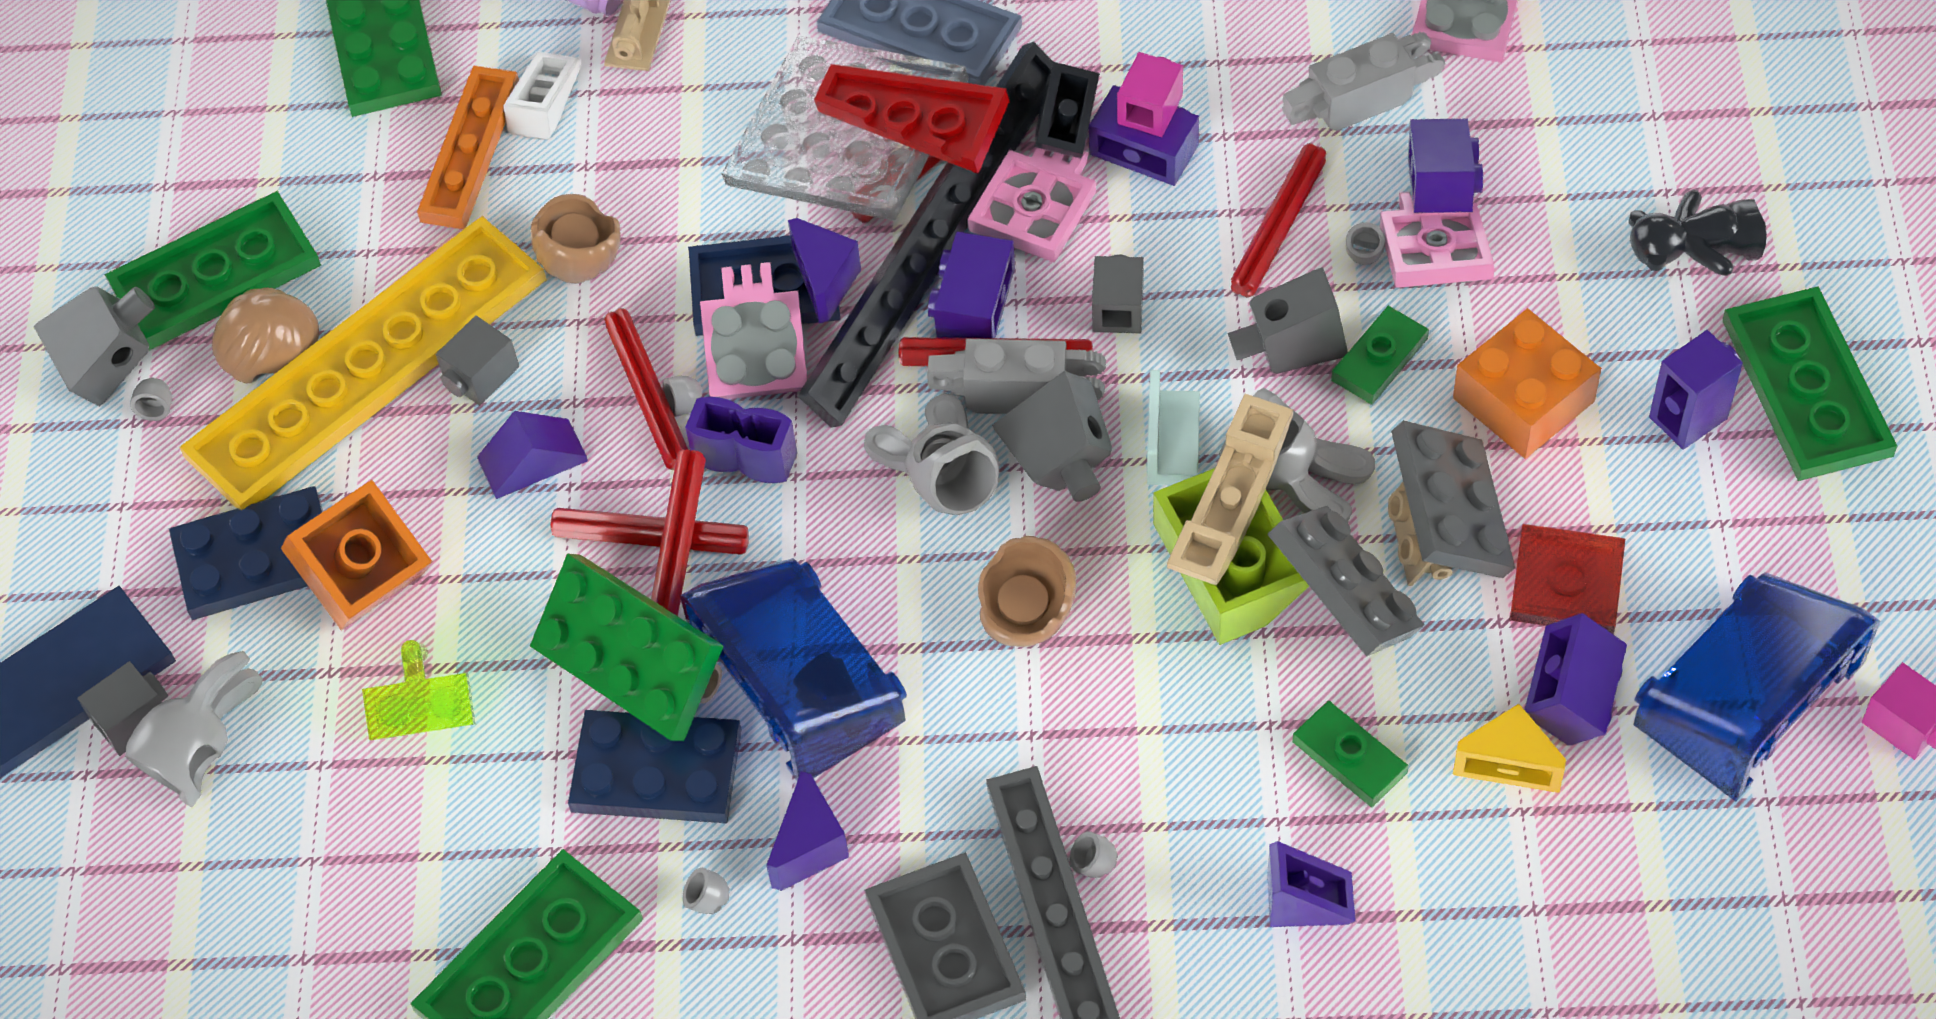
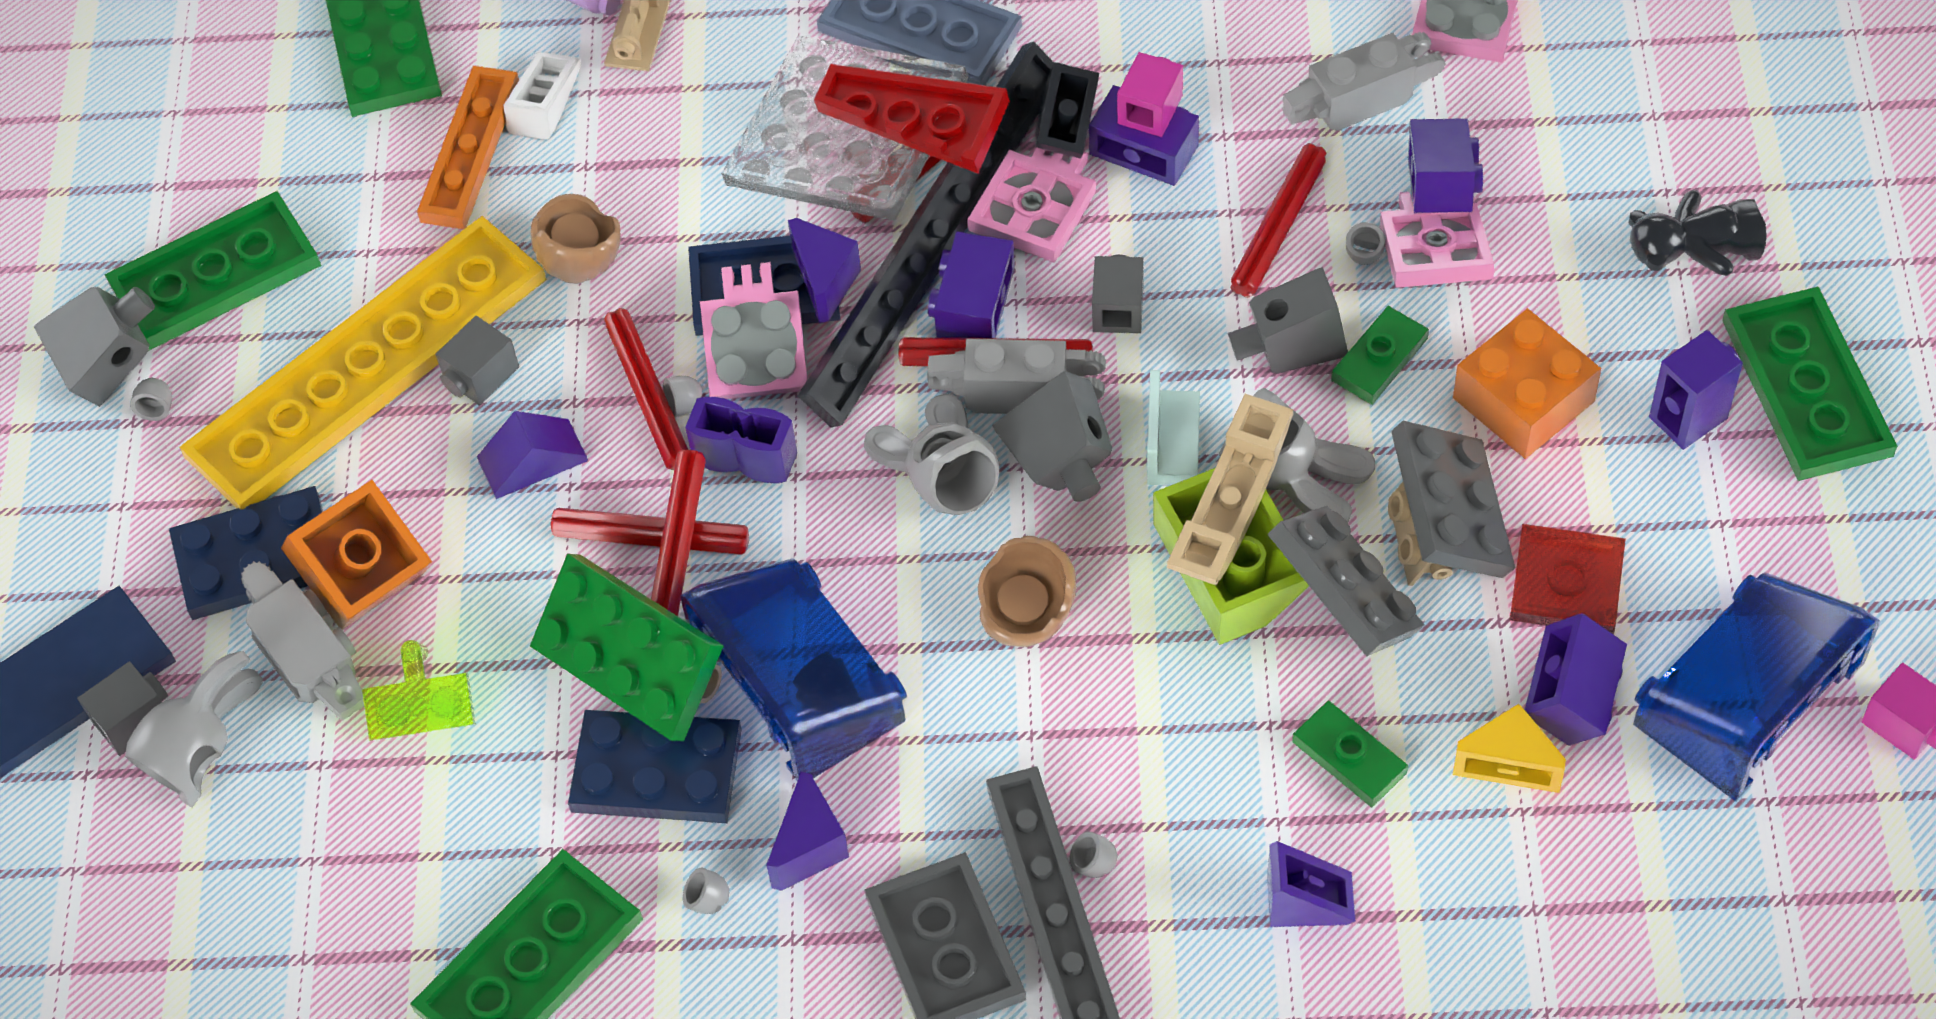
medium nougat piece [212,287,319,383] -> none
none -> light grey hinge [241,561,368,721]

